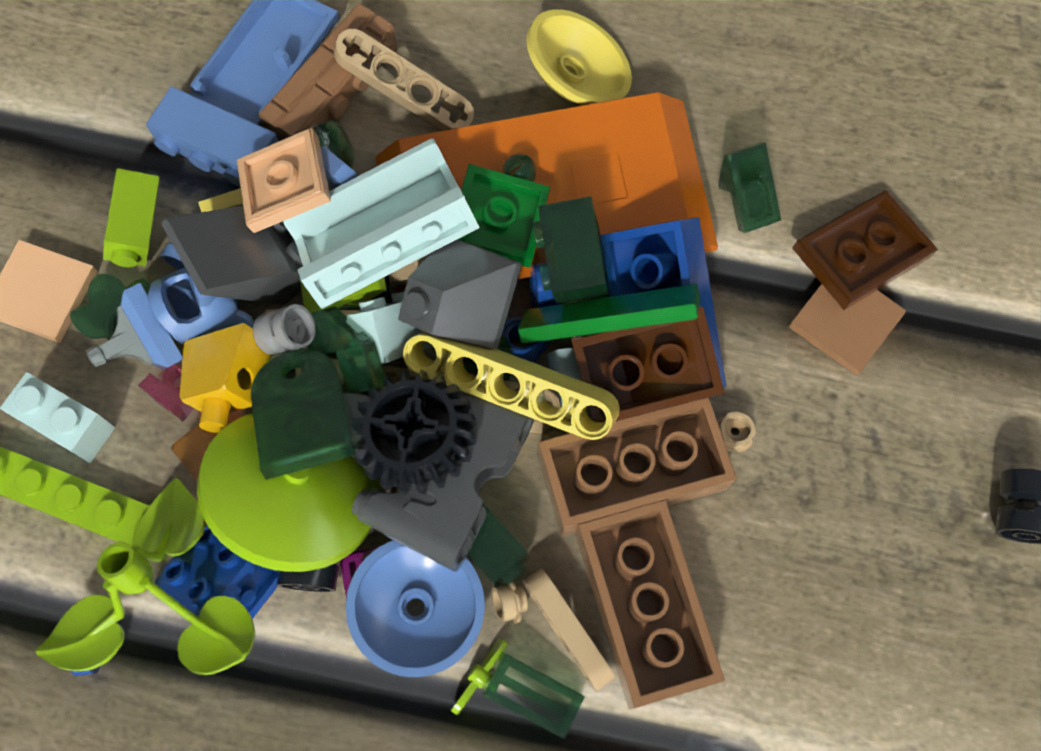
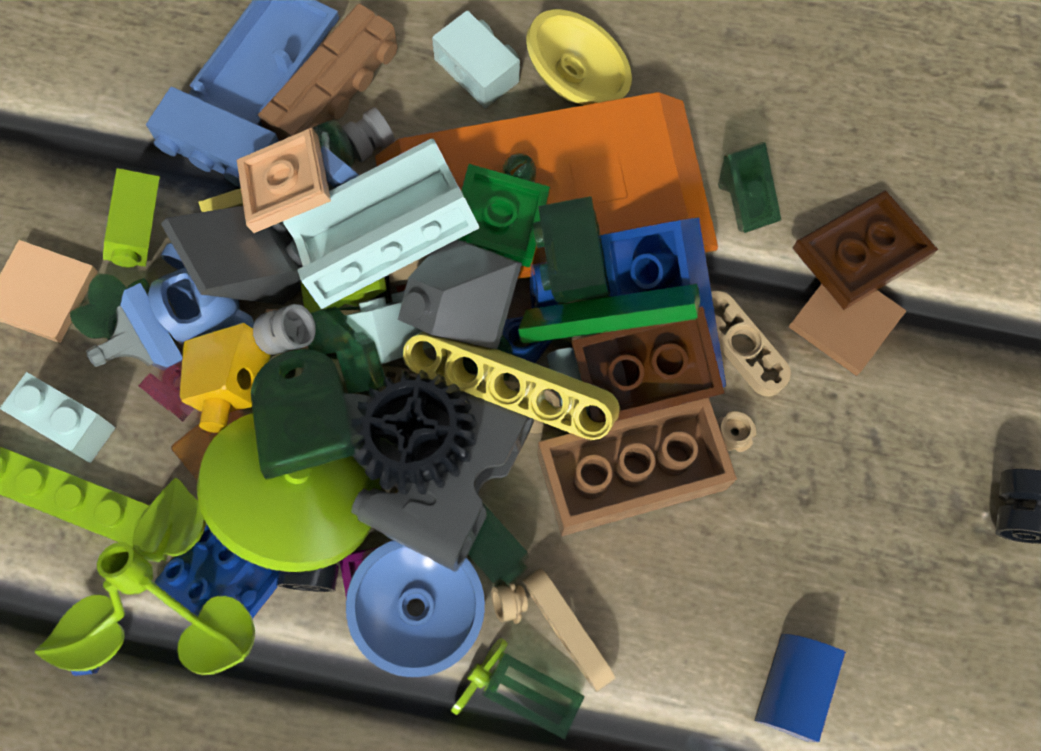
tan beam [334,29,474,131] -> none
medium nougat brick [575,500,725,709] -> none
none -> light grey wheel [340,107,395,162]
none -> light aqua brick [432,10,520,109]
none -> tan beam [711,291,791,396]
none -> blue brick [755,634,846,743]

